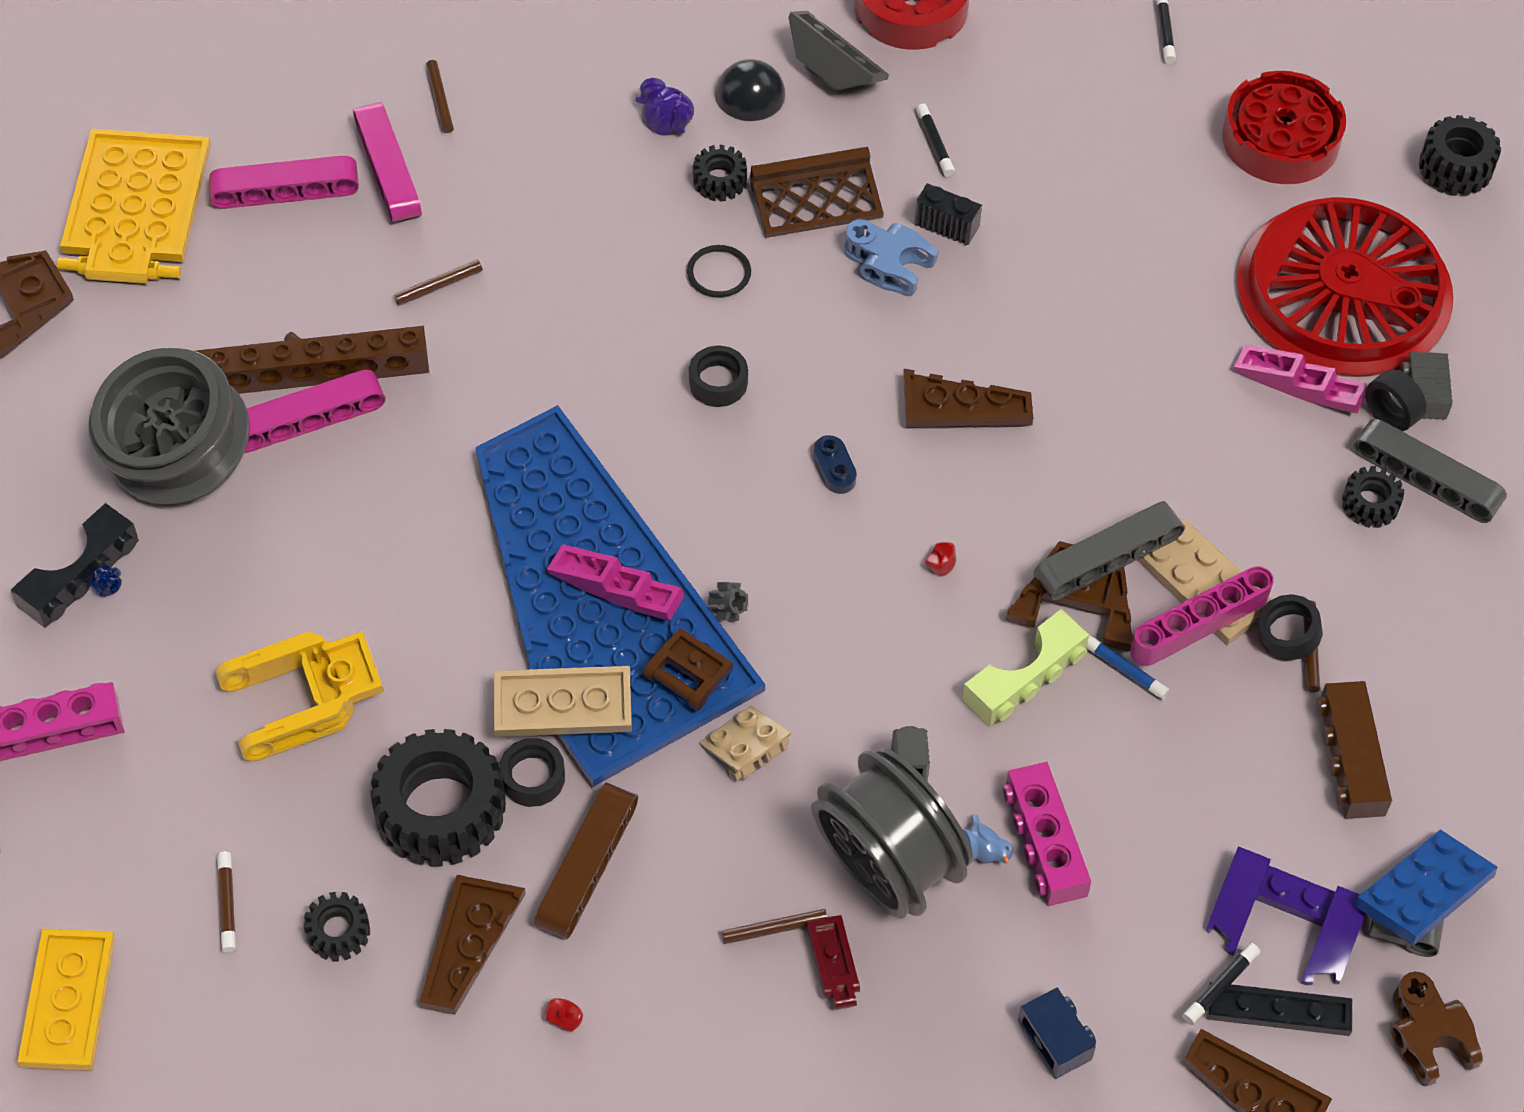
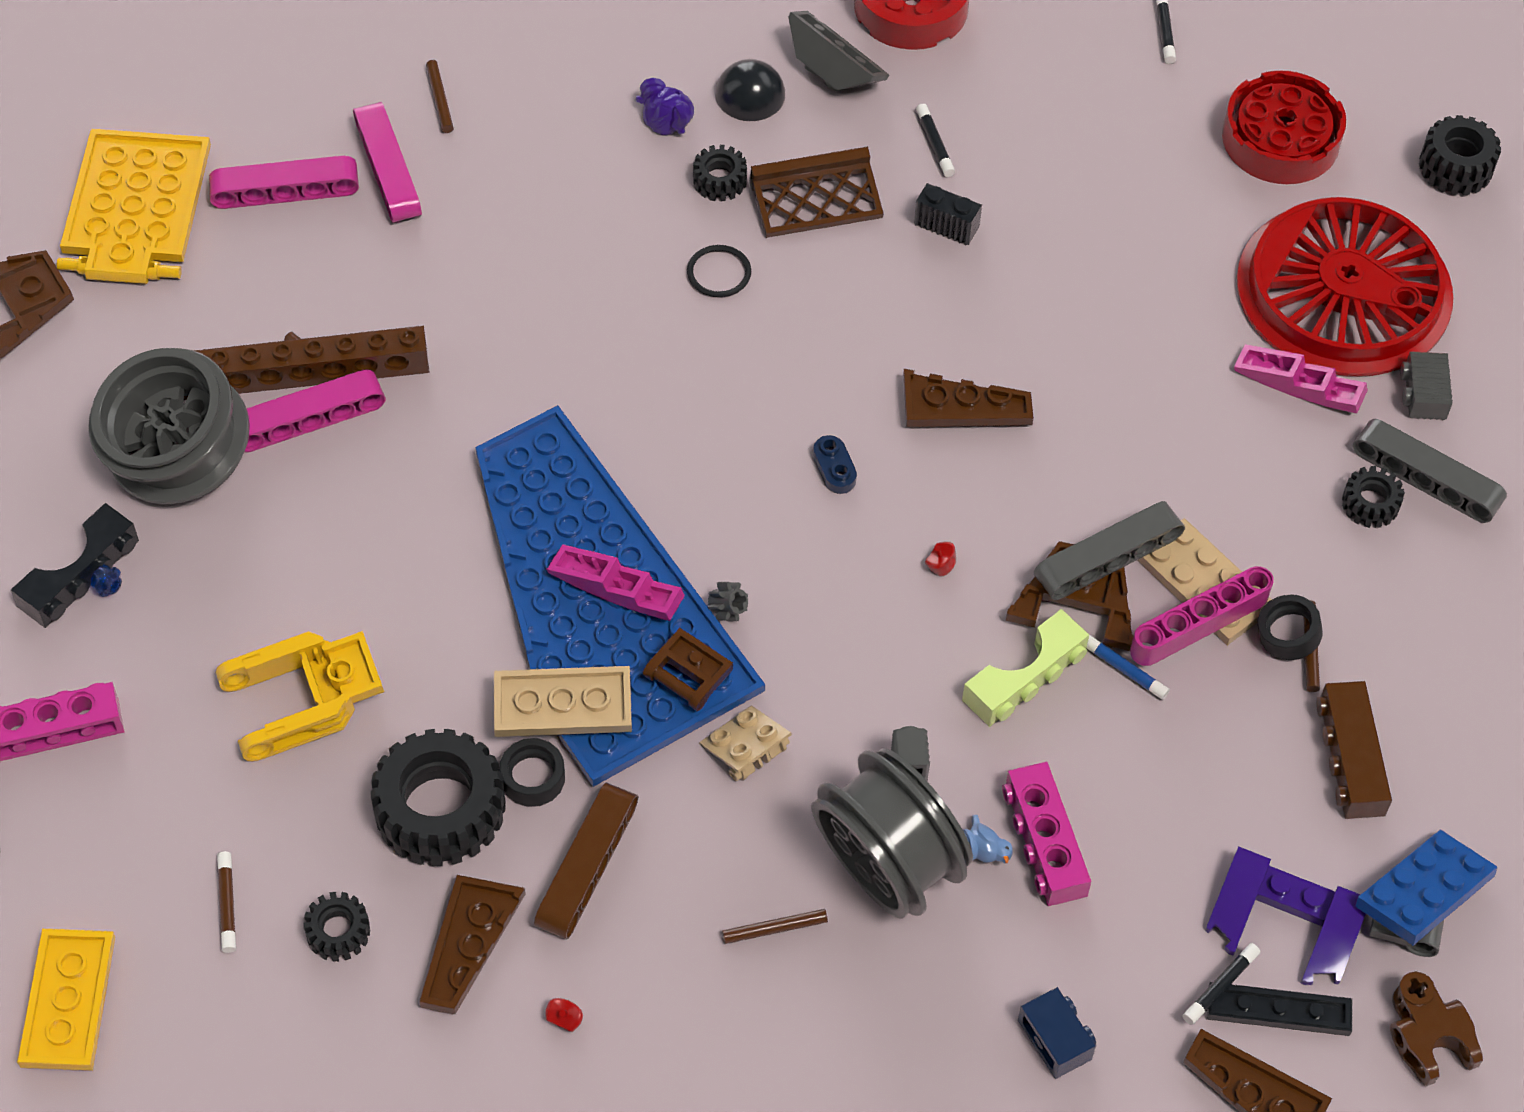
reddish brown bar [394,259,483,305] -> none
black tyre [689,345,749,407] -> none
dark red hinge [807,915,860,1010] -> none
medium blue piece [844,219,939,296] -> none
black tyre [1365,369,1427,432] -> none

